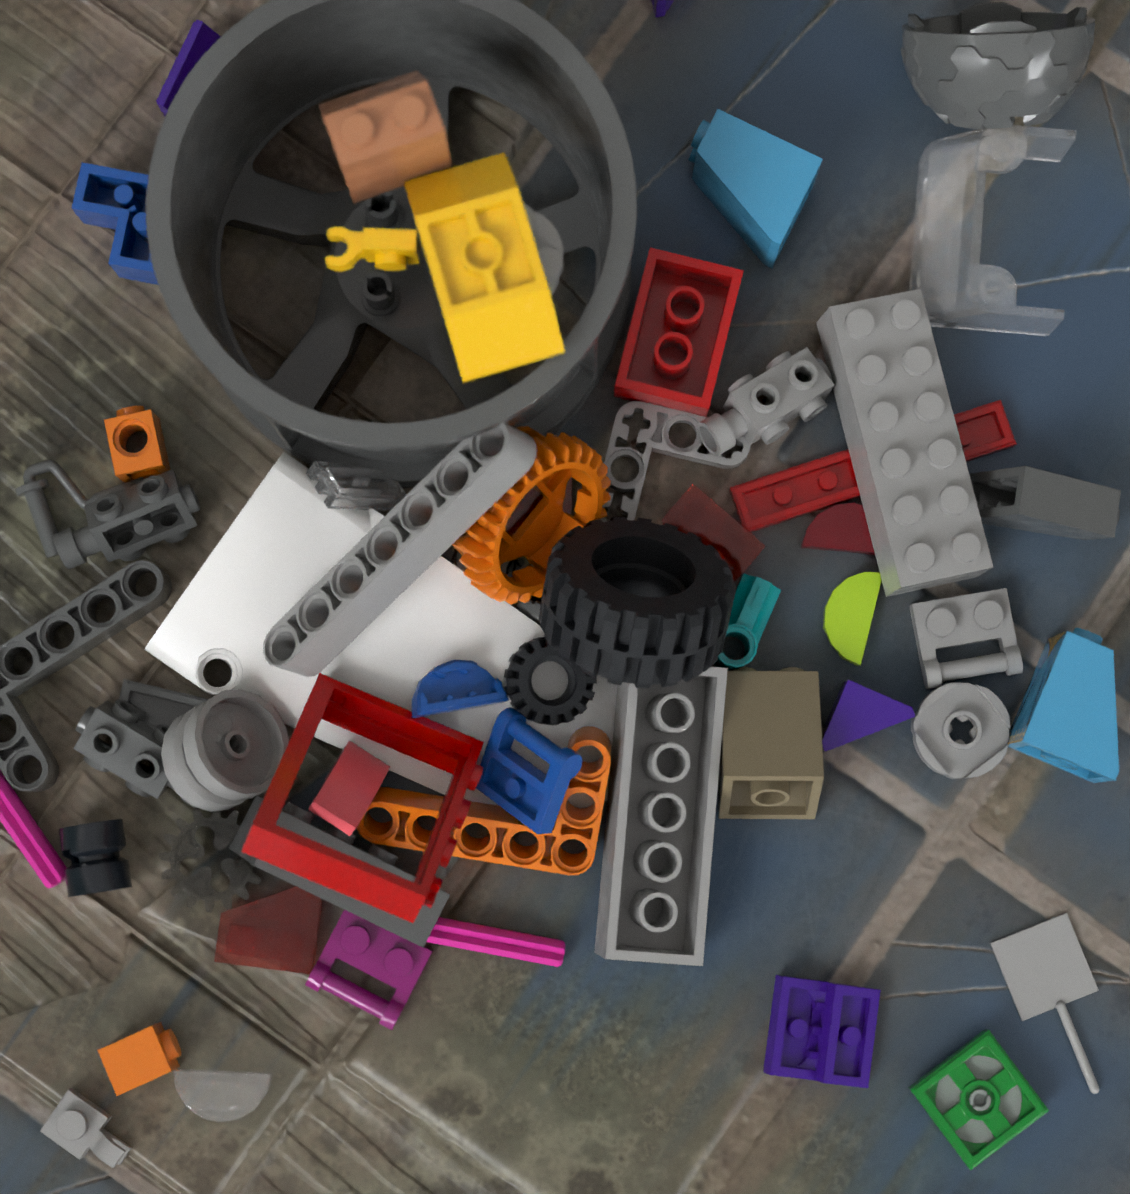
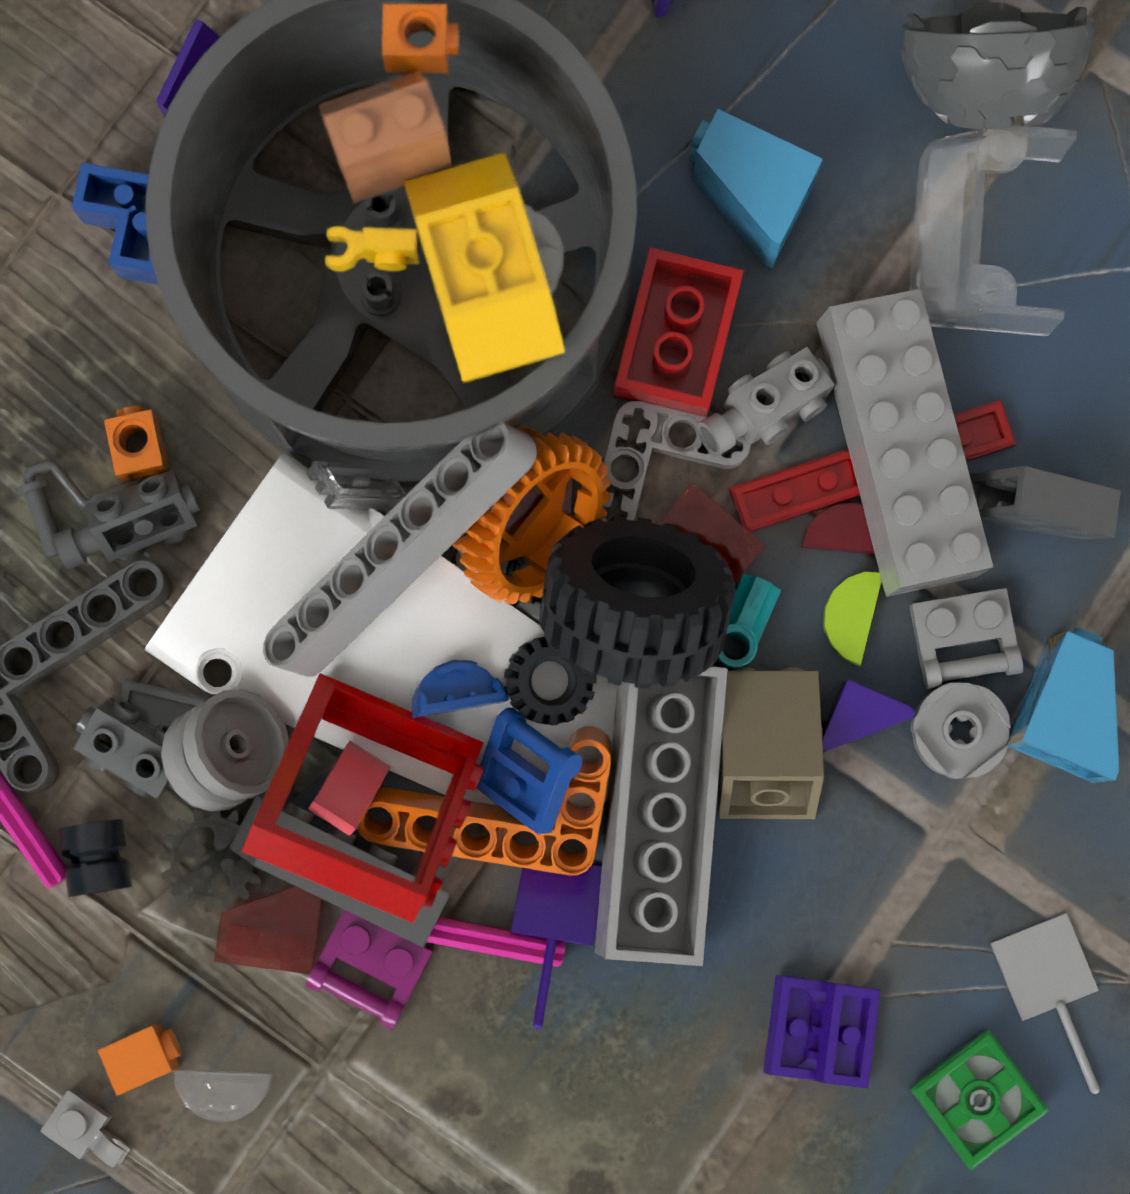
none -> orange brick [382,4,459,73]
none -> dark purple piece [511,864,602,1030]

